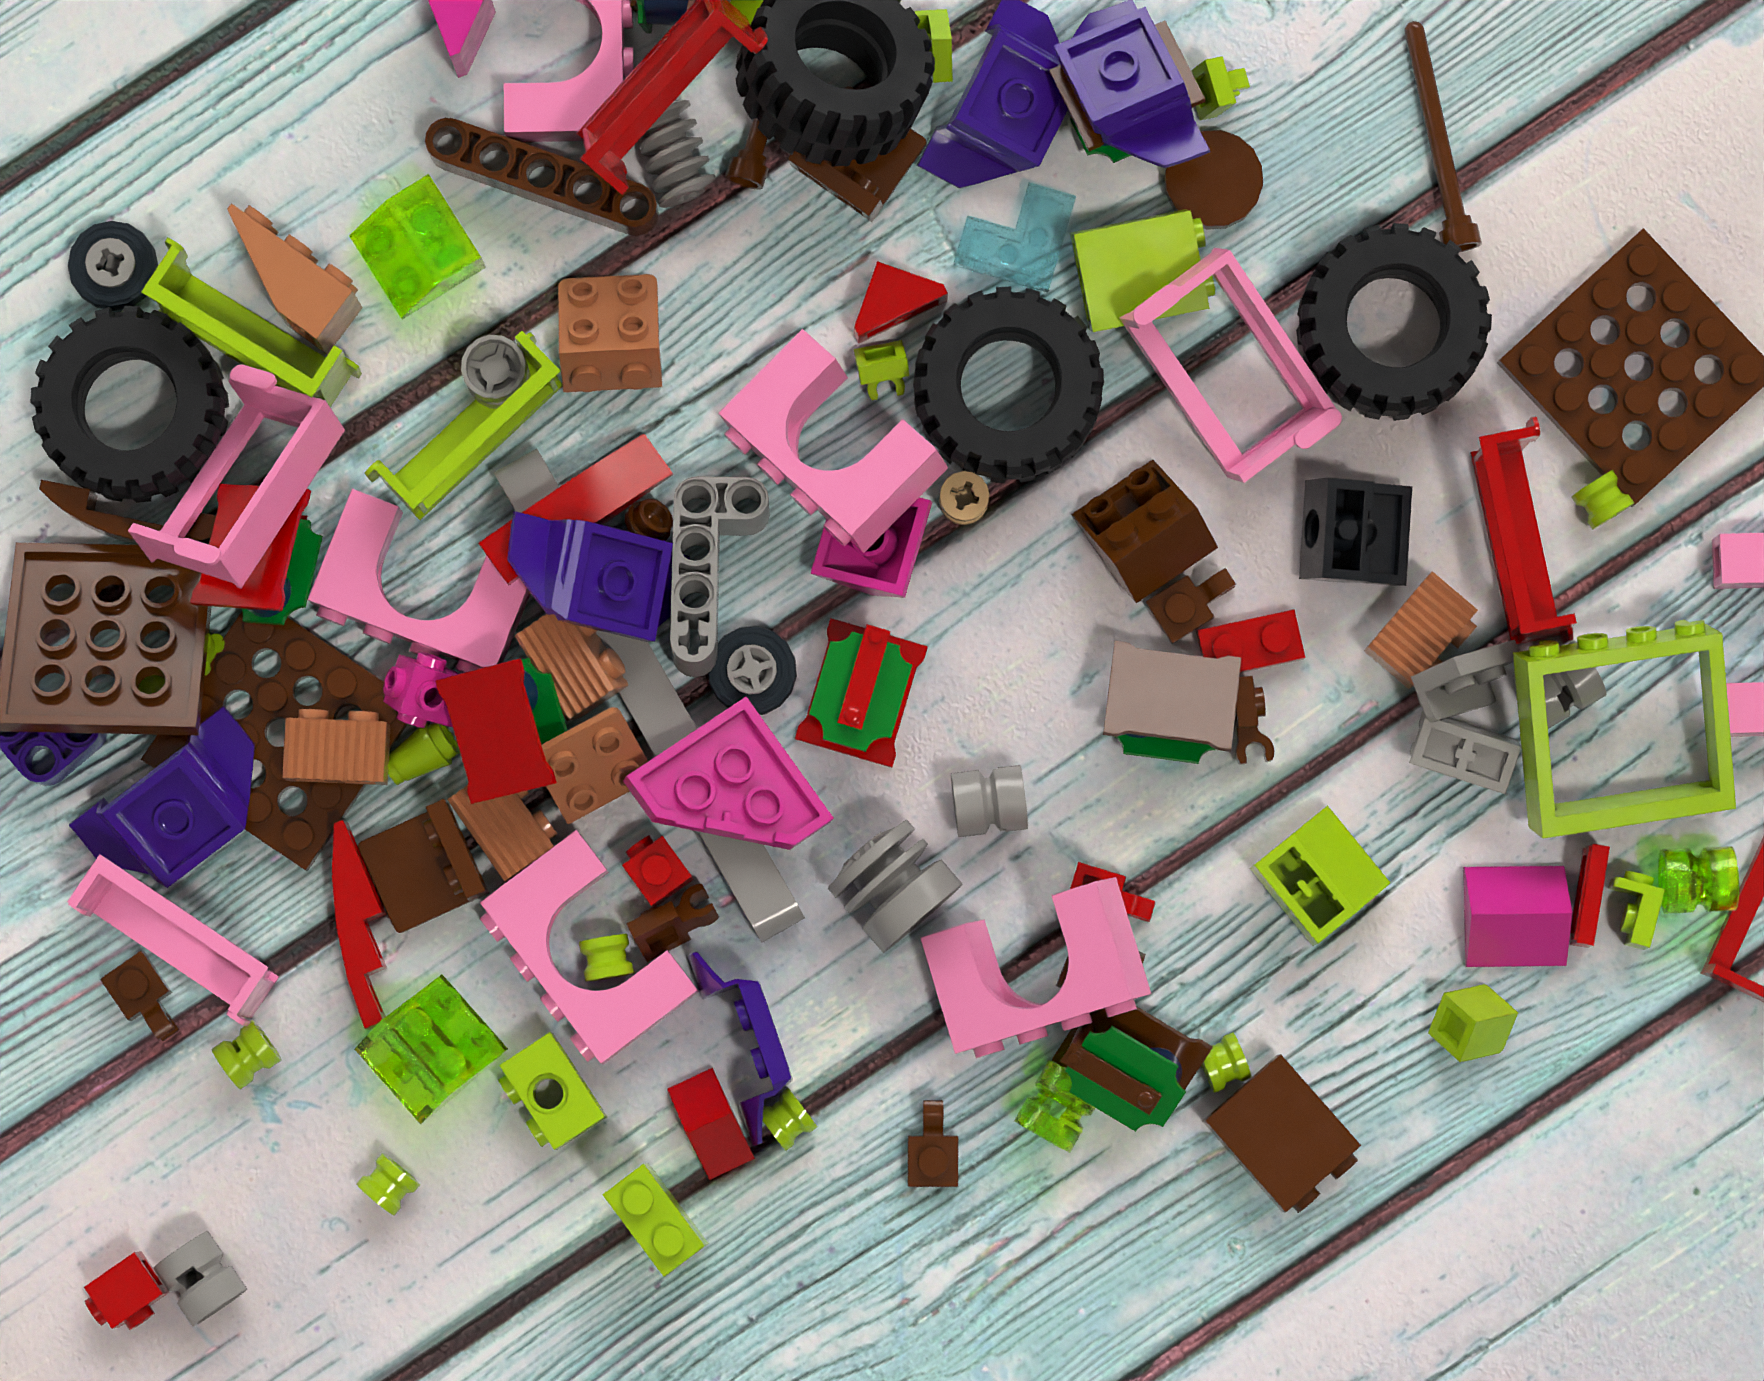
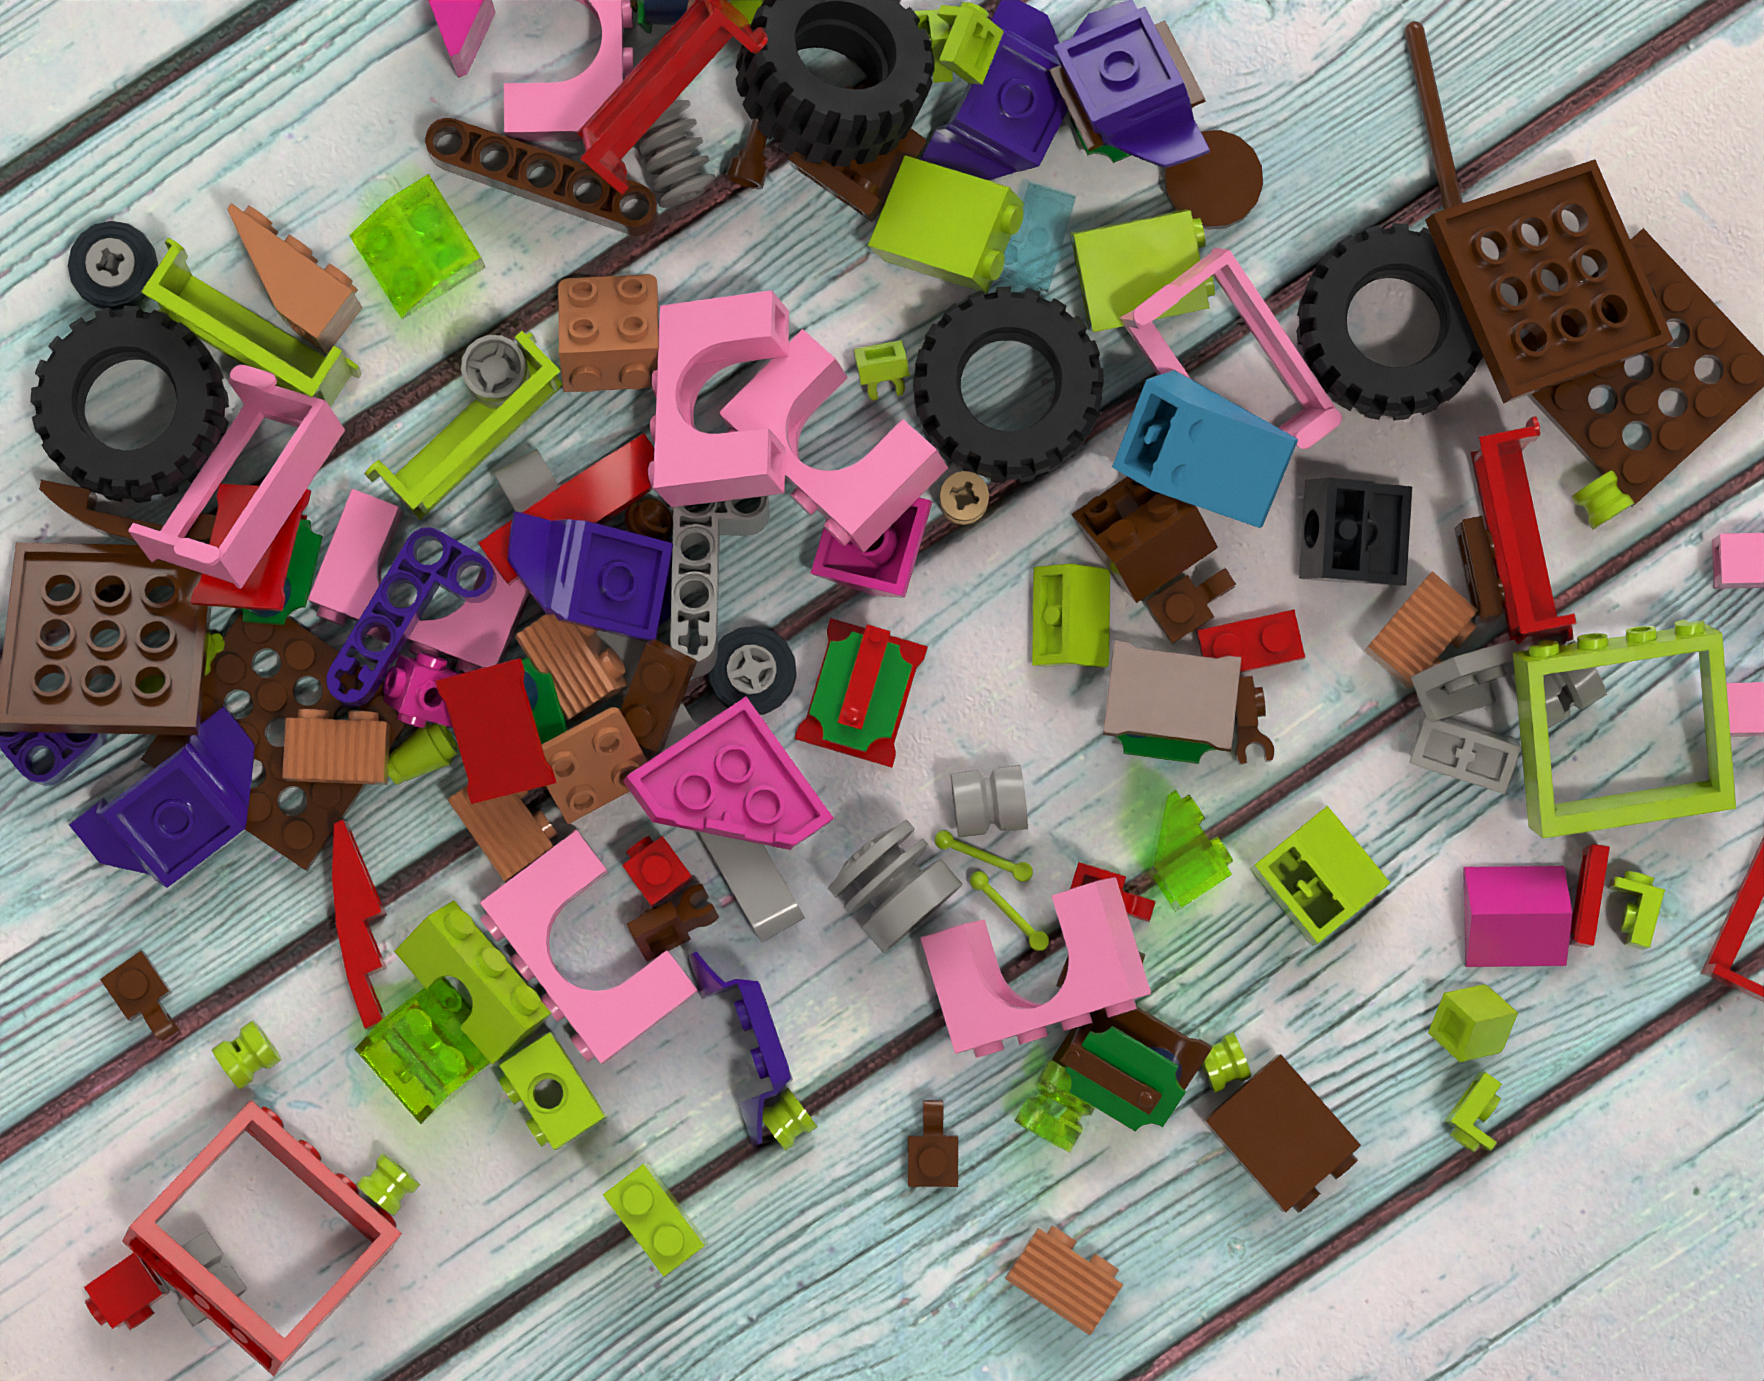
bright pink piece [67,854,279,1026] -> none
reddish brown bracket [358,799,490,933] -> none
lime wheel [579,934,634,982] -> none
red slope [667,1067,755,1180] -> none
red slope [854,261,948,344] -> none
lime tile [1191,56,1250,121] -> none
clear neon green wheel [1658,846,1739,914] -> none
none -> window [122,1100,402,1377]
none -> dark purple beam [327,527,497,707]
none -> lime arch [394,900,552,1065]
none -> reddish brown plate [620,639,697,753]
none -> bright pink arch [648,290,789,507]
none -> lime brick [868,155,1025,294]
none -> lime hinge [934,830,1033,882]
none -> lime bracket [937,2,1004,85]
none -> lime hinge [969,871,1049,951]
none -> nougat brick [1005,1225,1123,1335]
none -> lime panel [1032,563,1110,668]
none -> dark azure slope [1112,370,1298,528]
none -> clear neon green slope [1148,790,1233,913]
none -> reddish brown piece [1425,159,1674,404]
none -> lime bracket [1444,1072,1502,1153]
none -> reddish brown plate [1454,516,1506,625]

